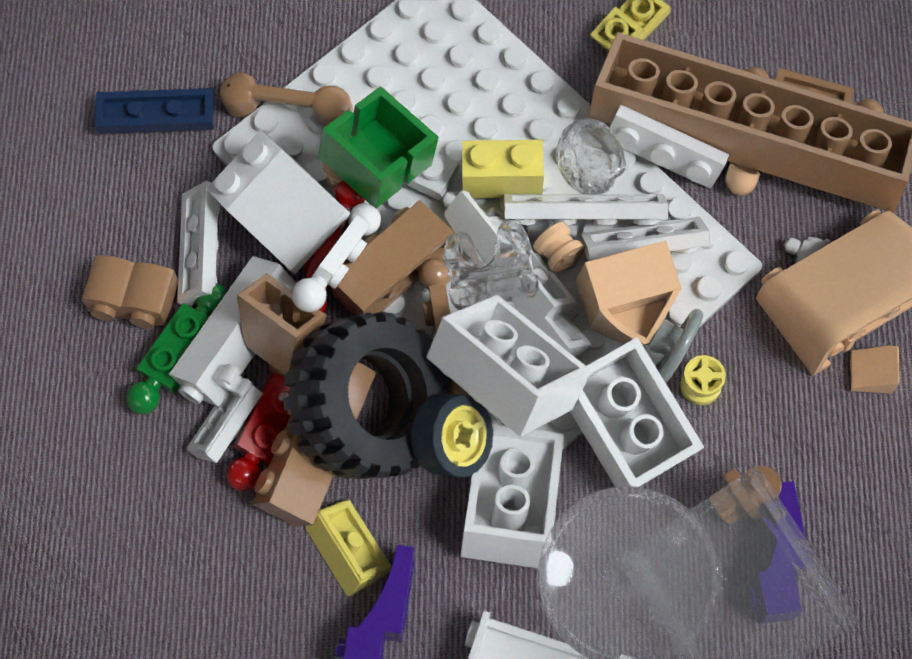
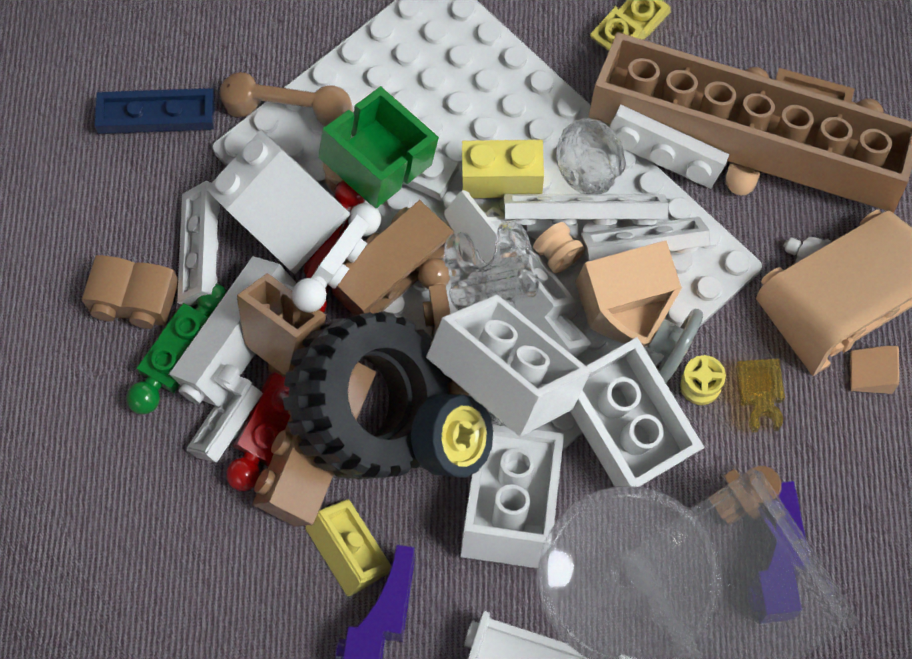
none -> clear yellow plate [735,358,785,433]

